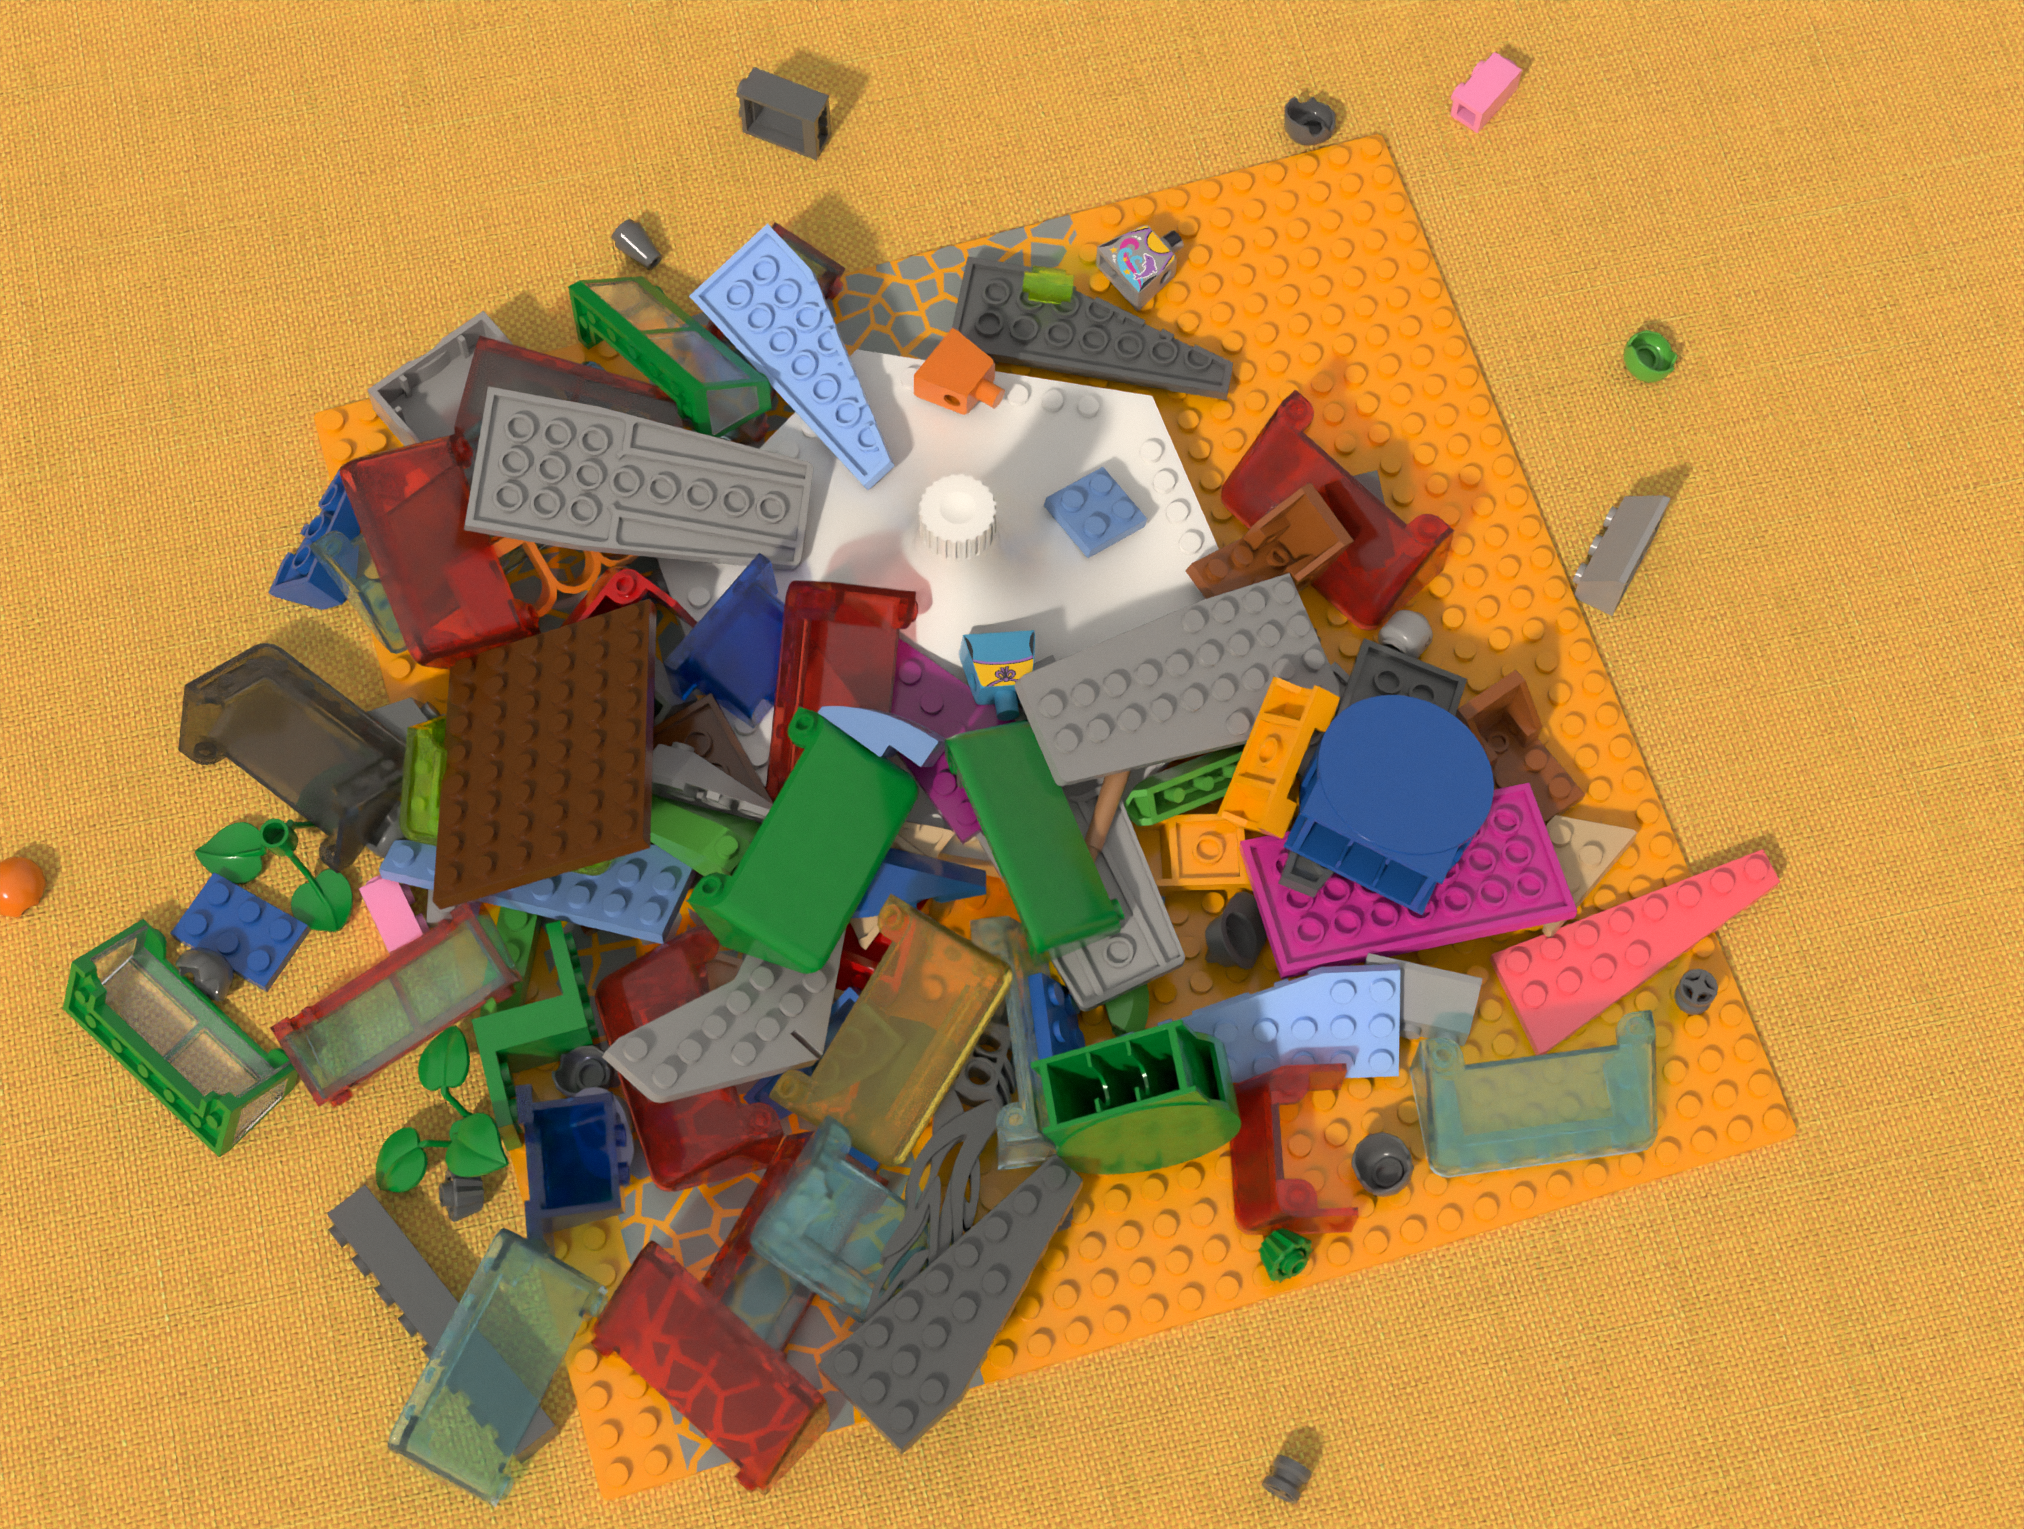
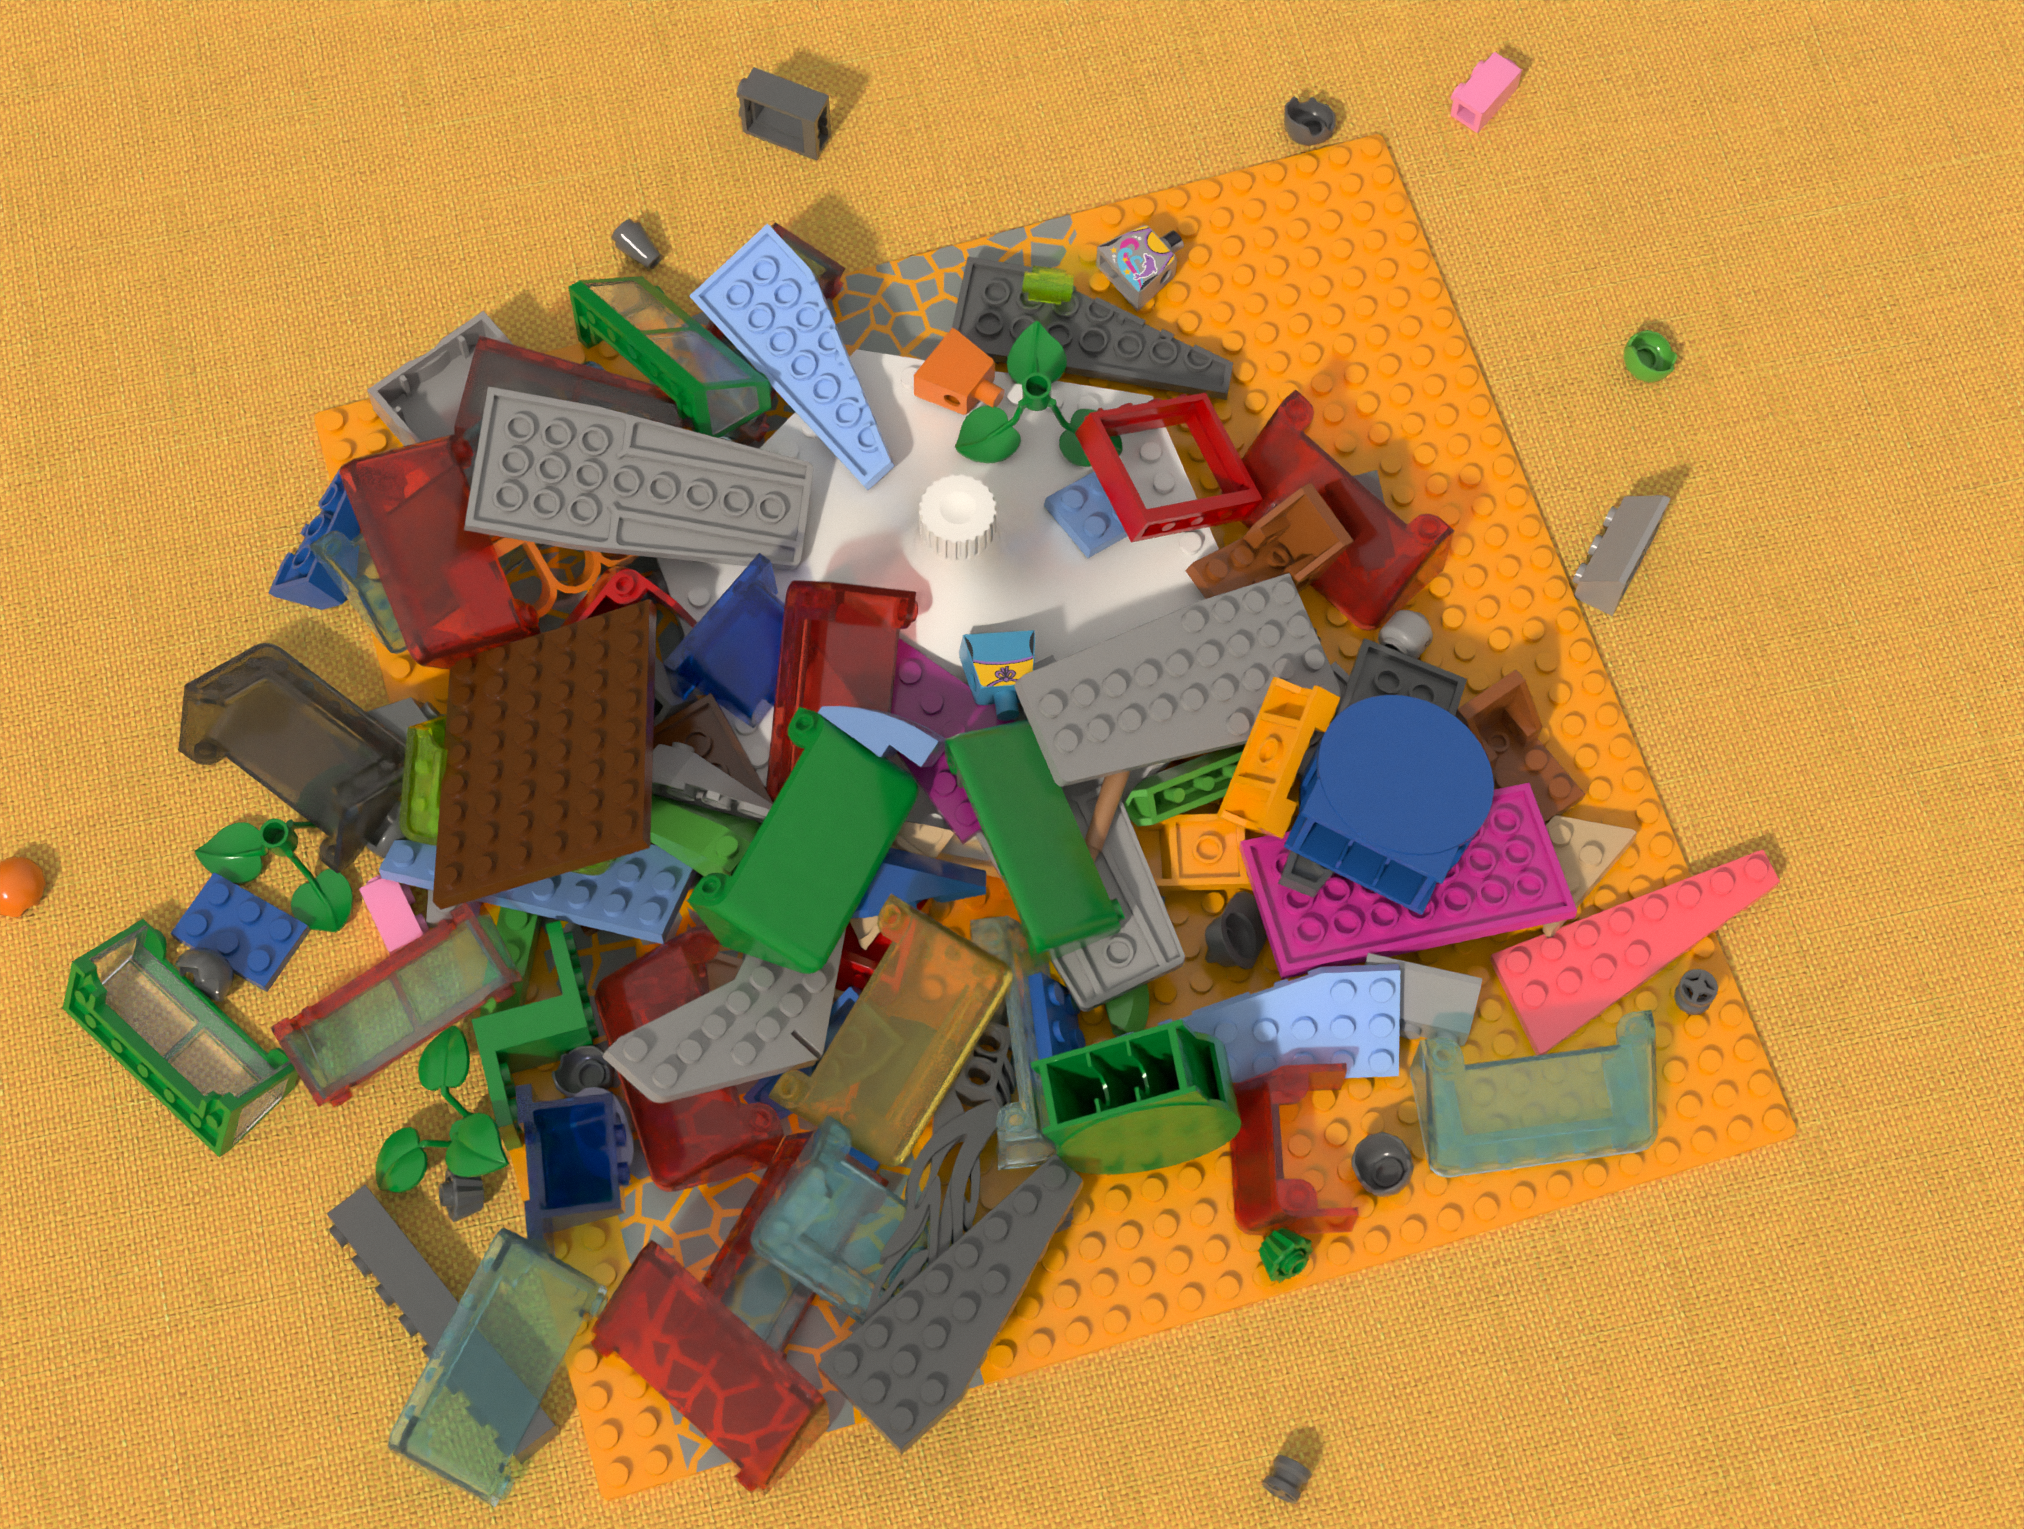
none -> green plant [955,321,1123,467]
none -> red window [1075,393,1263,543]

